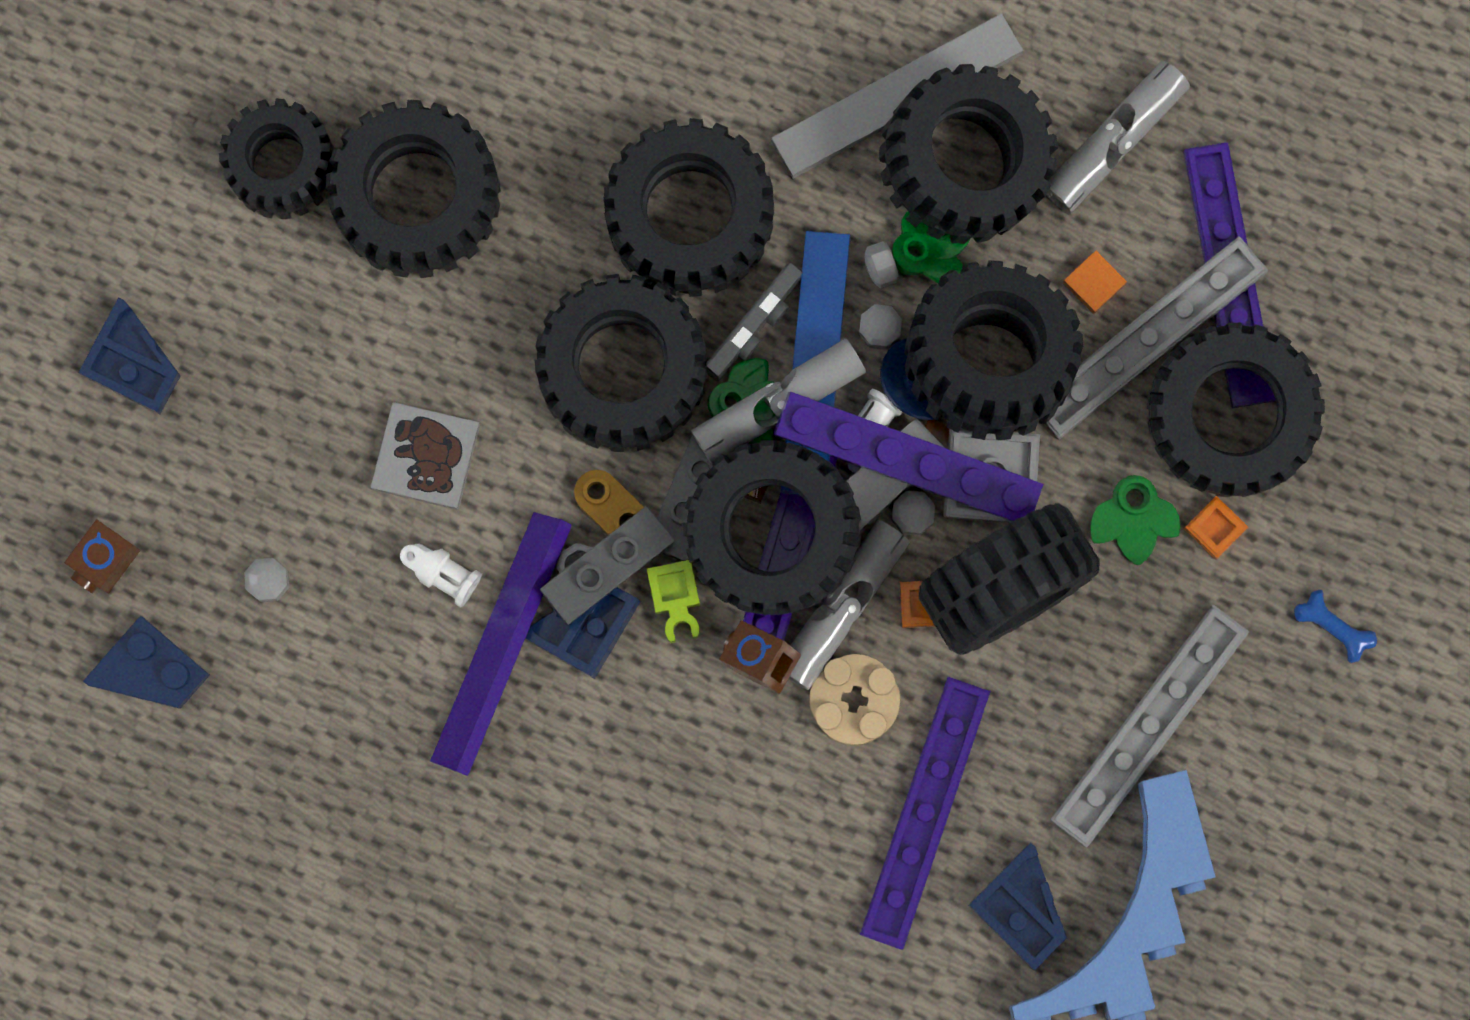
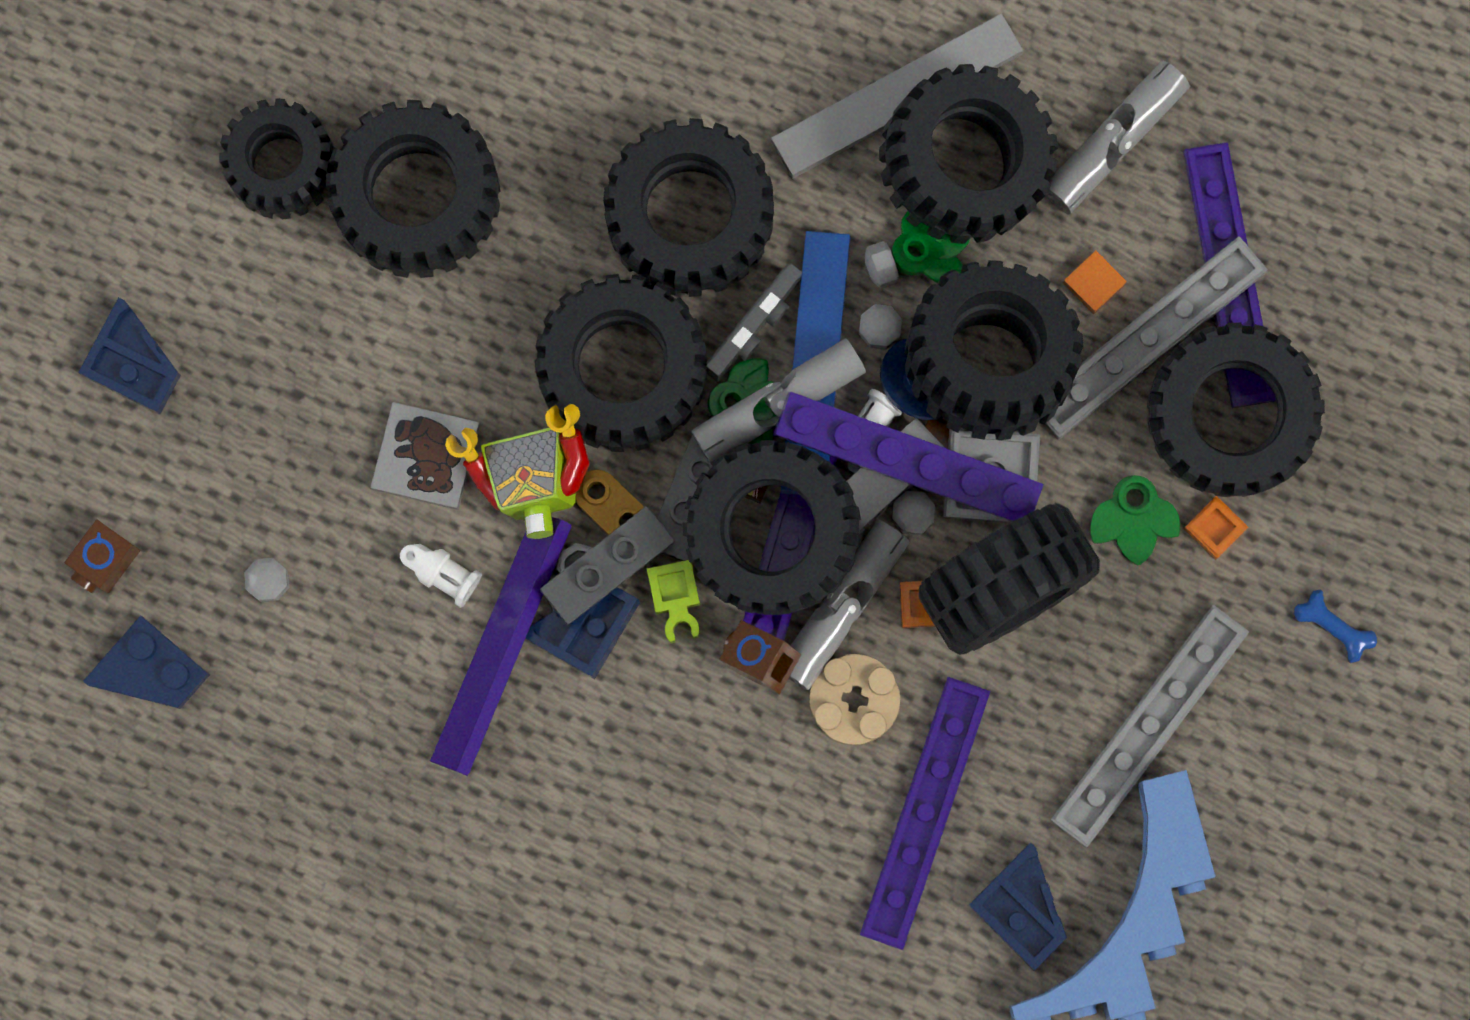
none -> torso [445,404,590,539]

